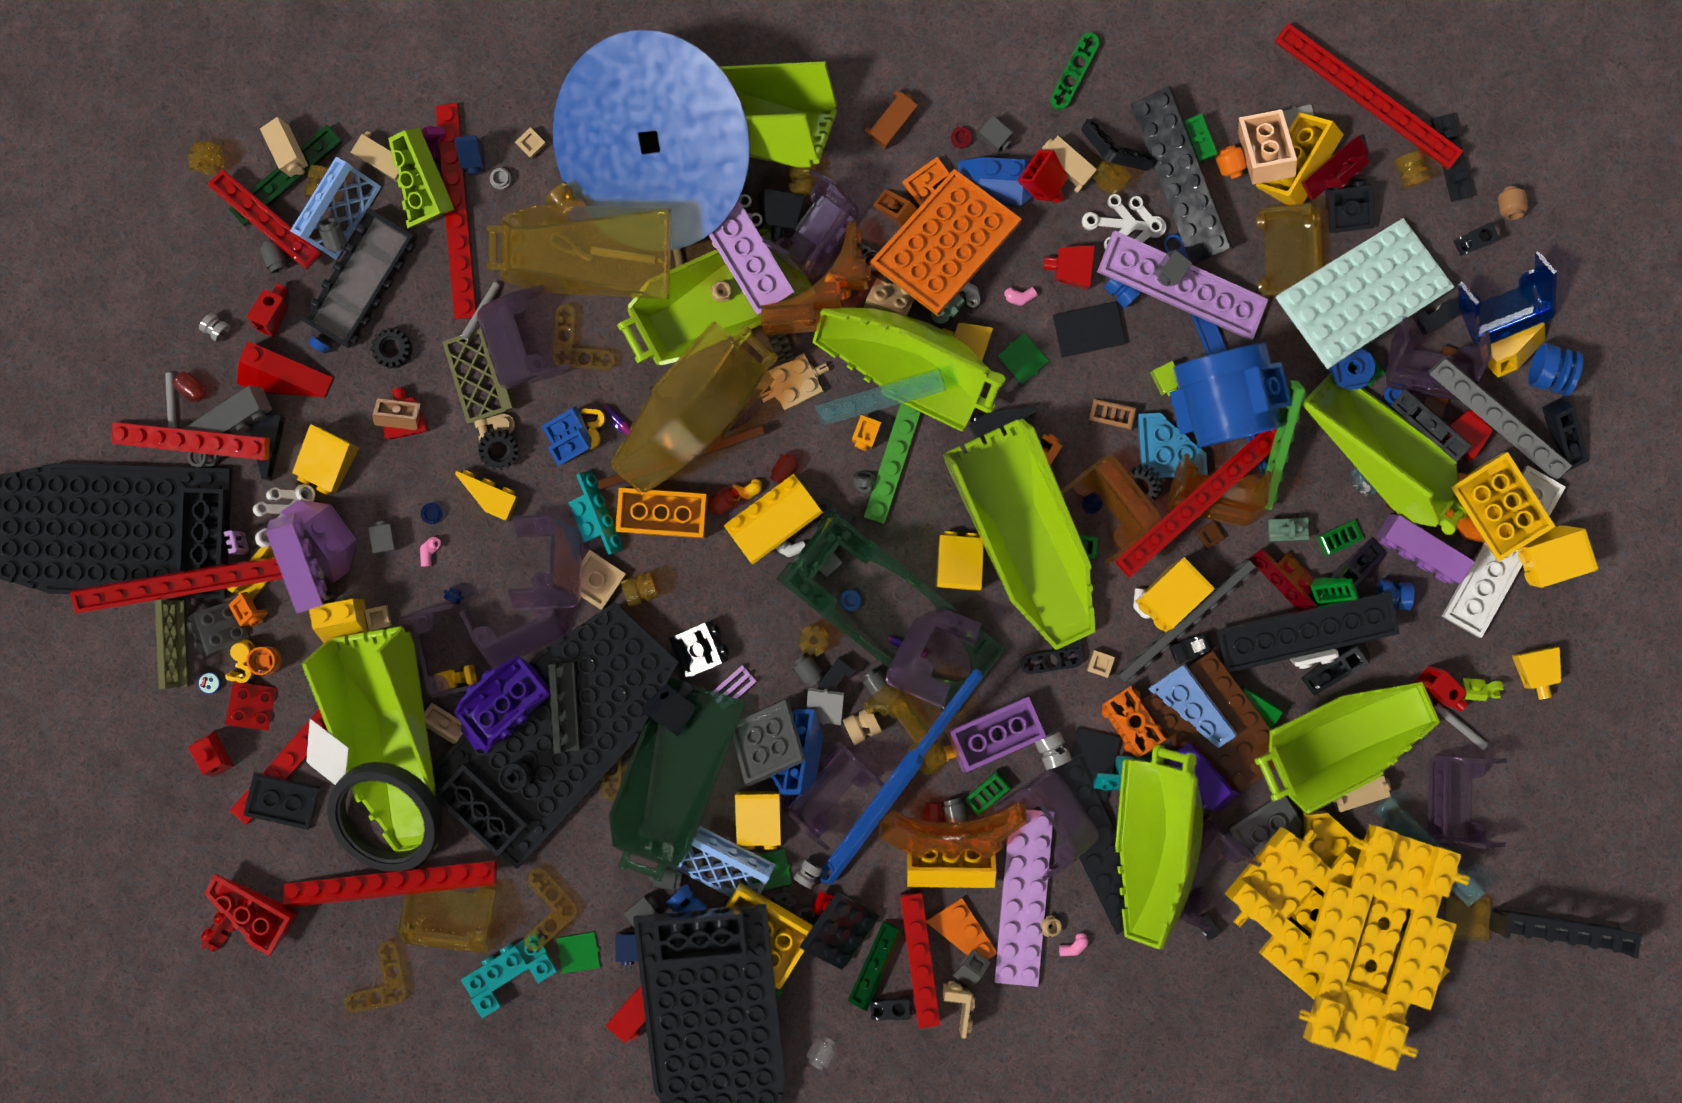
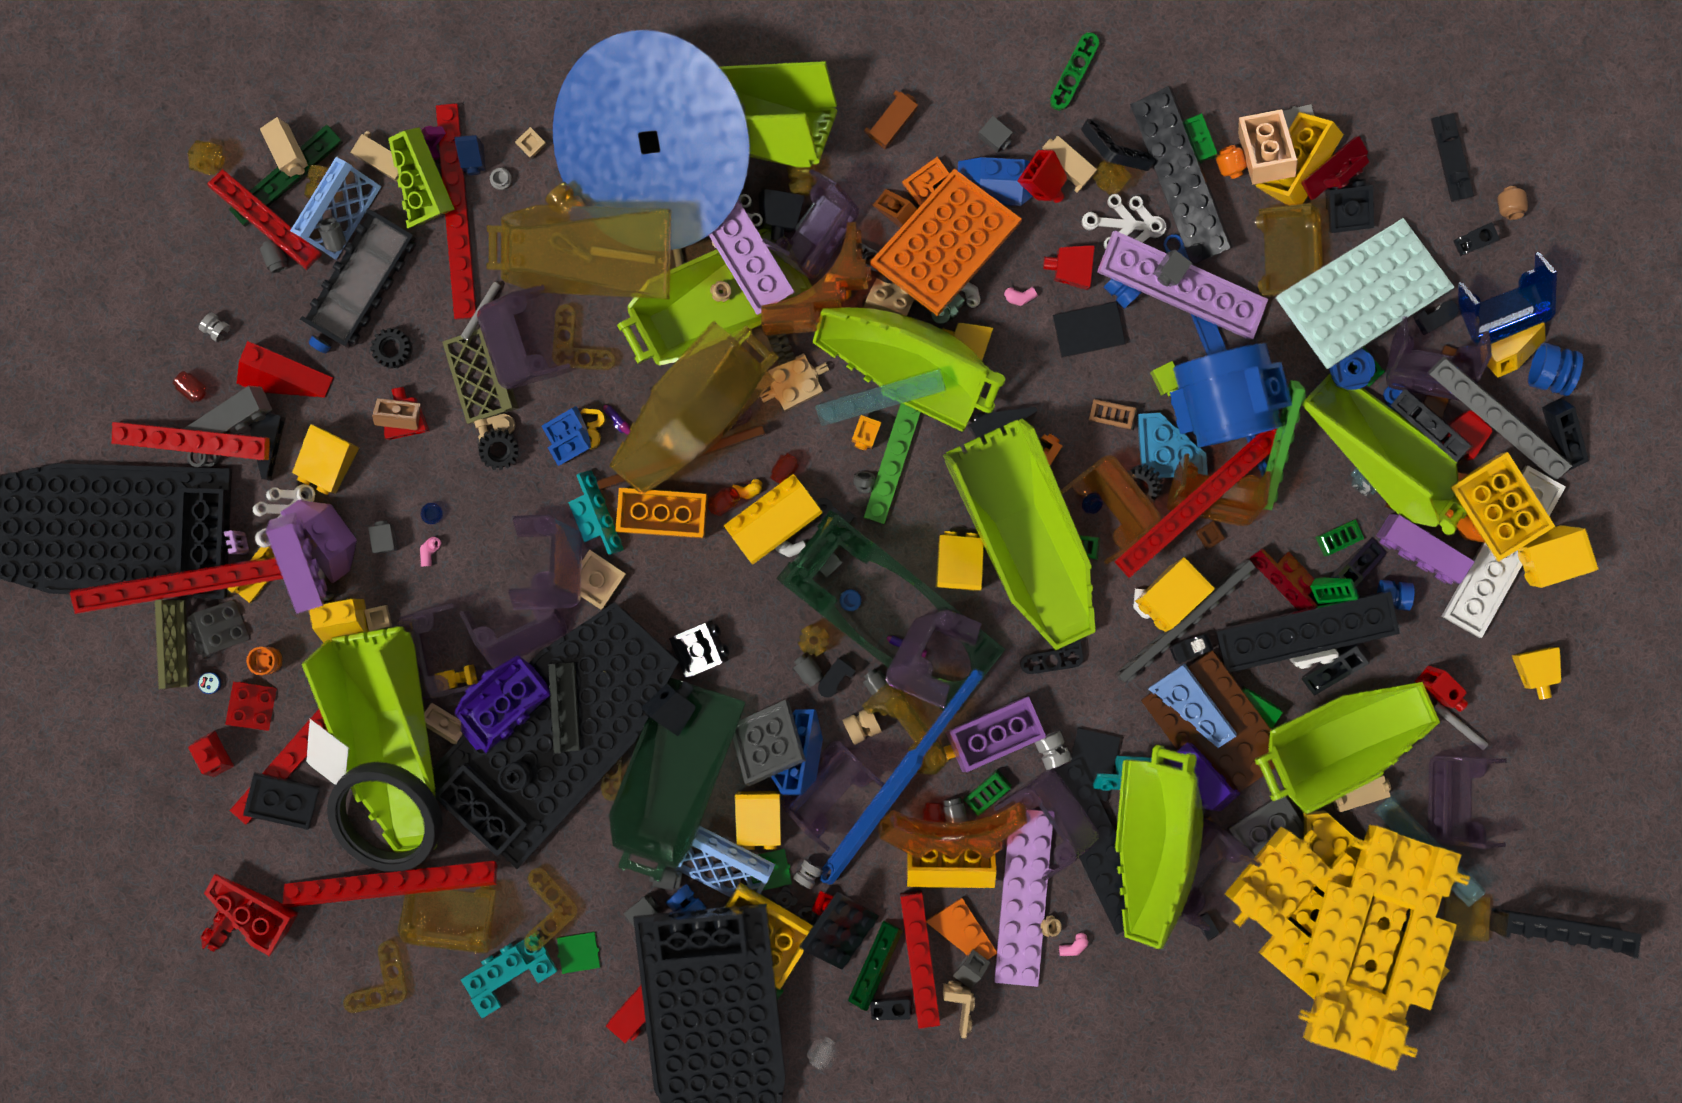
light grey bar [165,373,177,428] -> none
yellow leg [225,639,255,683] -> none
orange bracket [229,592,268,627] -> none
red torso [246,283,289,338] -> none
clear blue plate [443,587,465,604] -> none
yellow slope [455,470,519,522] -> none
dark blue slope [615,932,638,965] -> none
clear yellow wheel [621,571,659,608] -> none
lavender tile [710,665,757,710] -> none
light grey piece [806,688,844,725] -> none
dark red tile [951,126,972,149] -> none
green piece [997,333,1049,384] -> none
tan plate [1086,650,1115,678] -> none
orange piece [1101,685,1166,757] -> none
sand green hips [1268,518,1309,542] -> none
red plate [1274,23,1463,170] -> none
clear yellow wheel [1394,150,1431,189] -> none
lime plate [1461,678,1504,701] -> none

